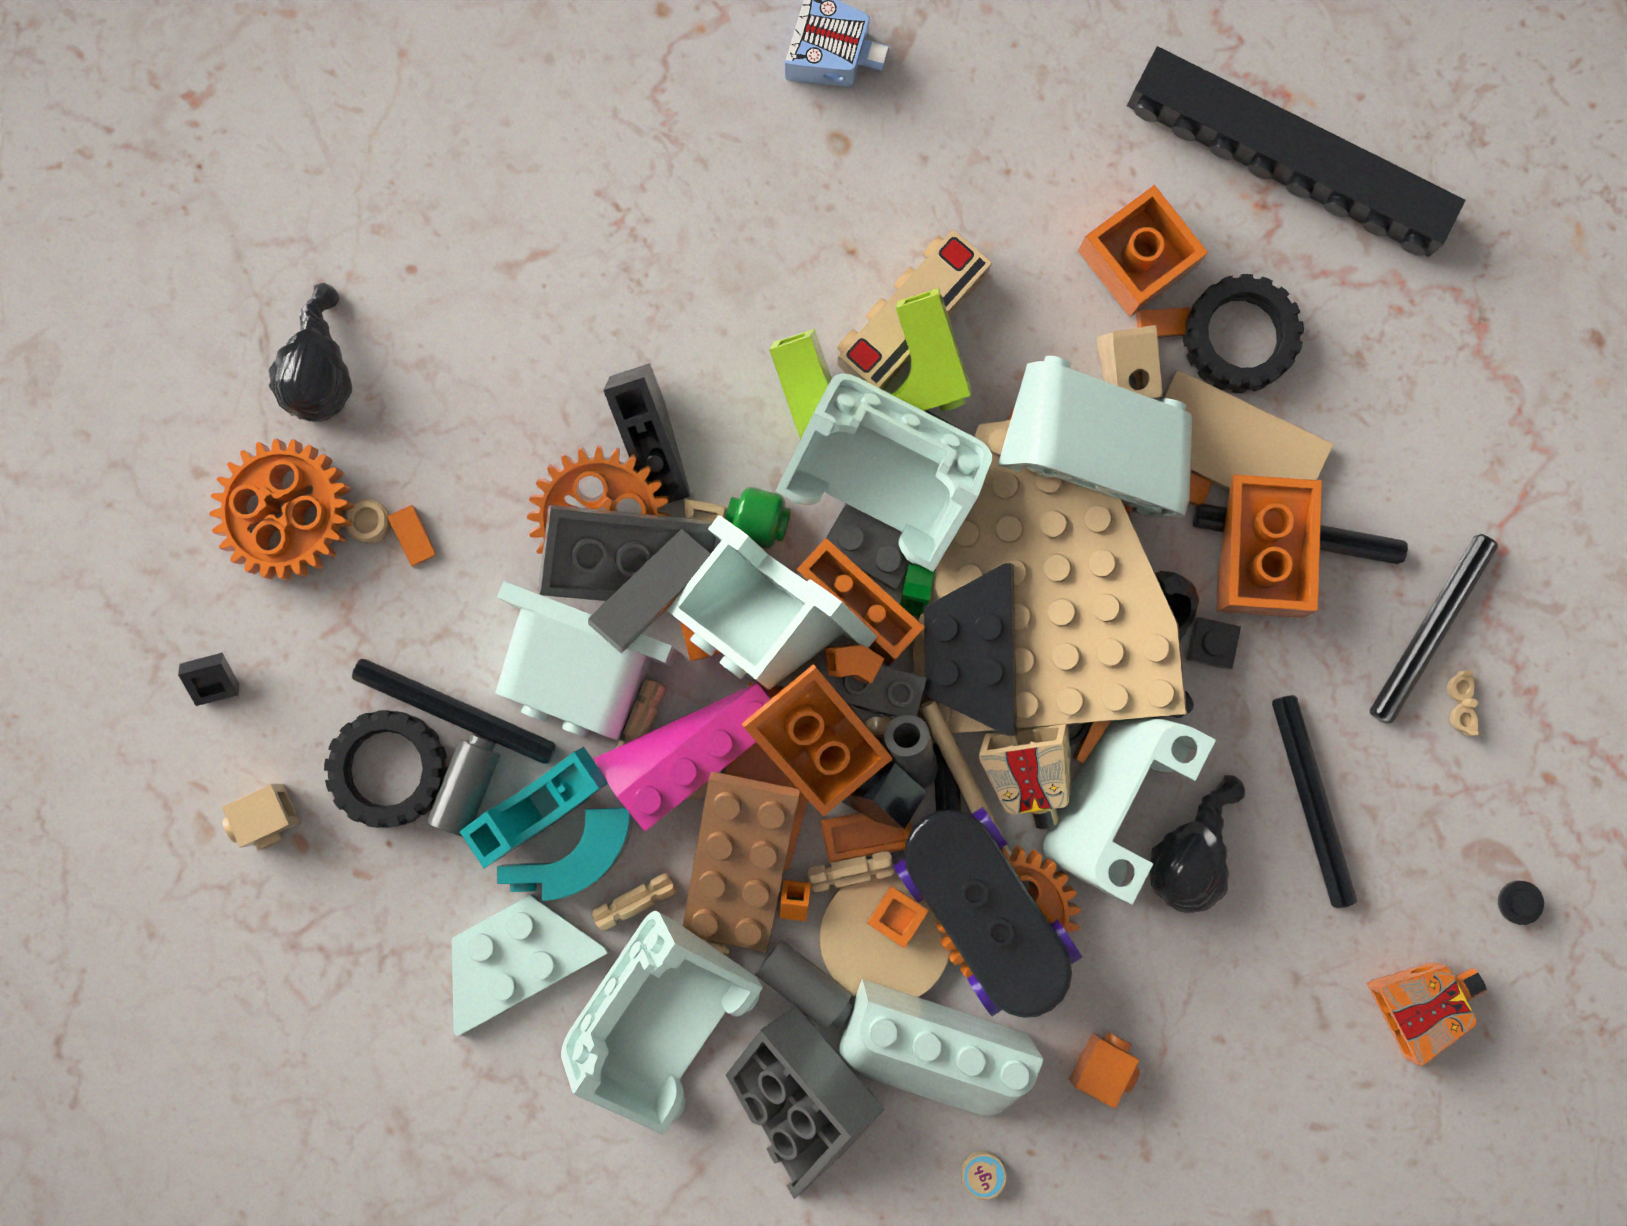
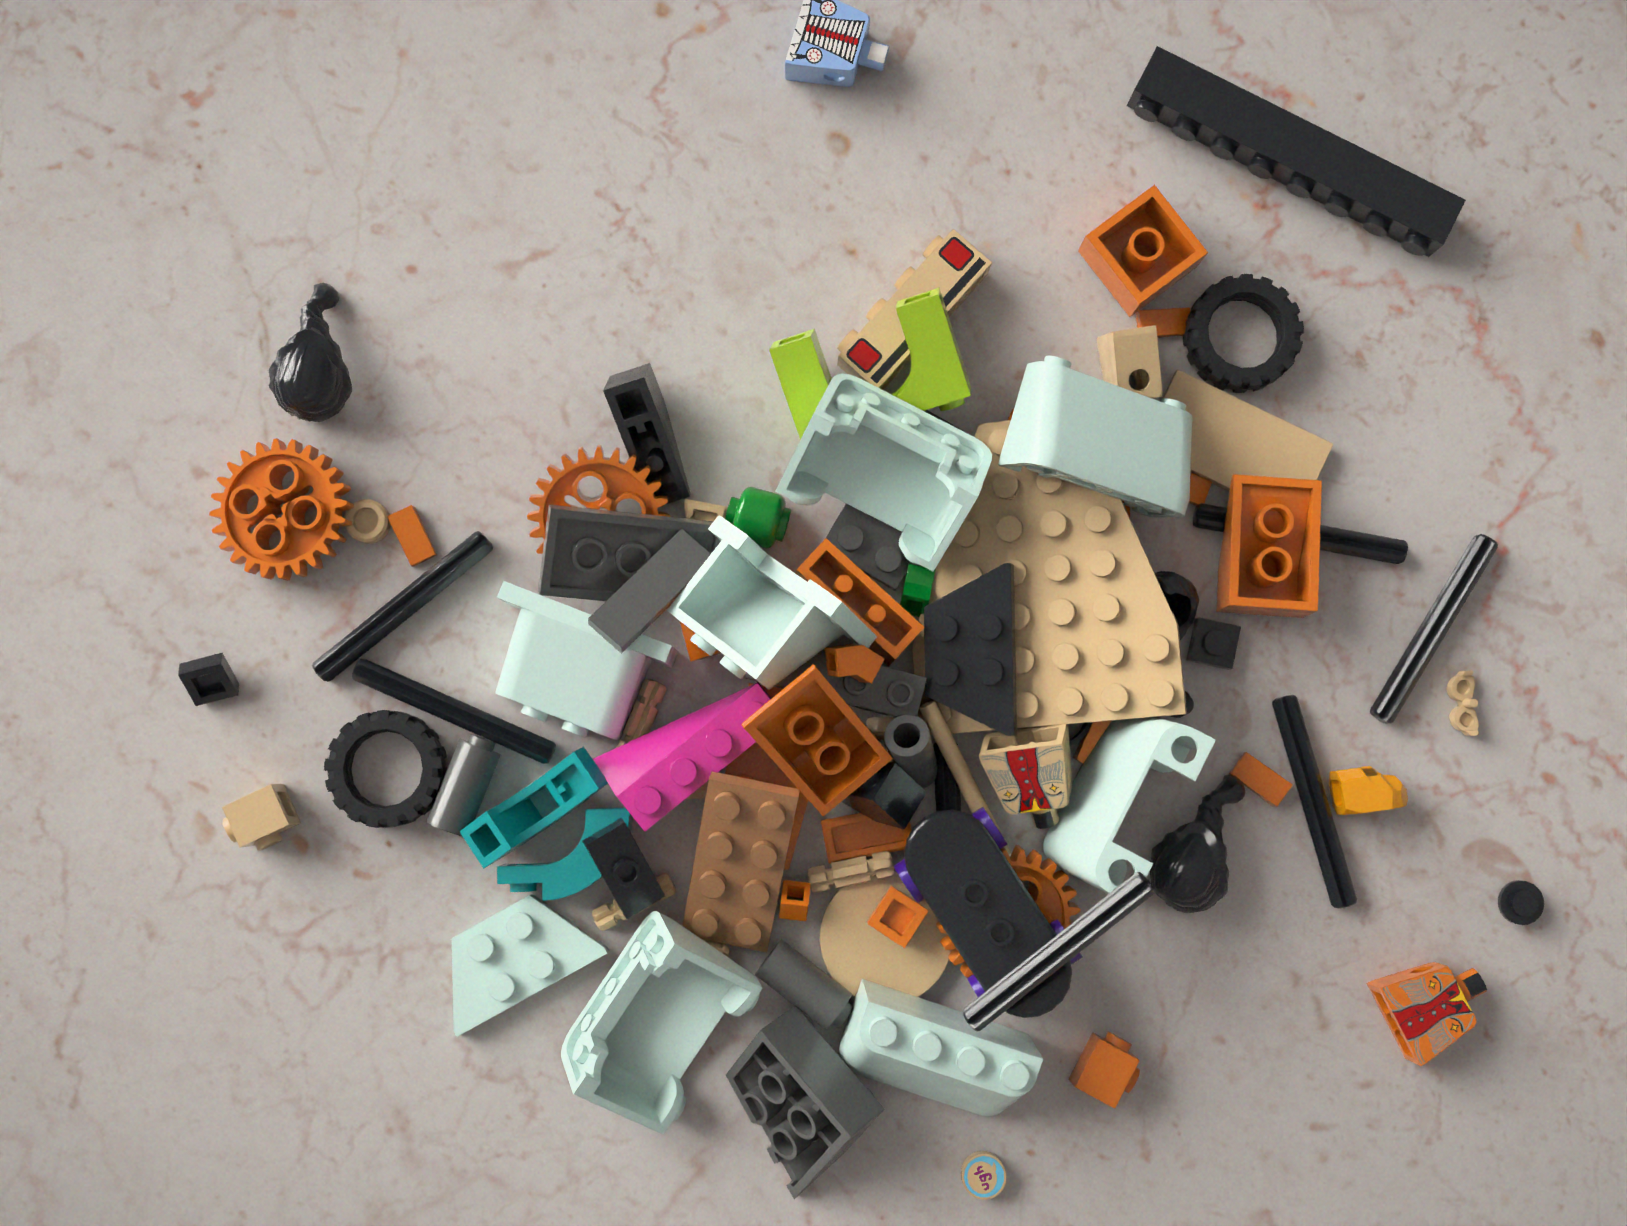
none -> black axle [312,531,493,682]
none -> black plate [582,818,665,919]
none -> axle [963,872,1155,1031]
none -> orange piece [1229,752,1293,807]
none -> light orange rock [1329,766,1408,815]

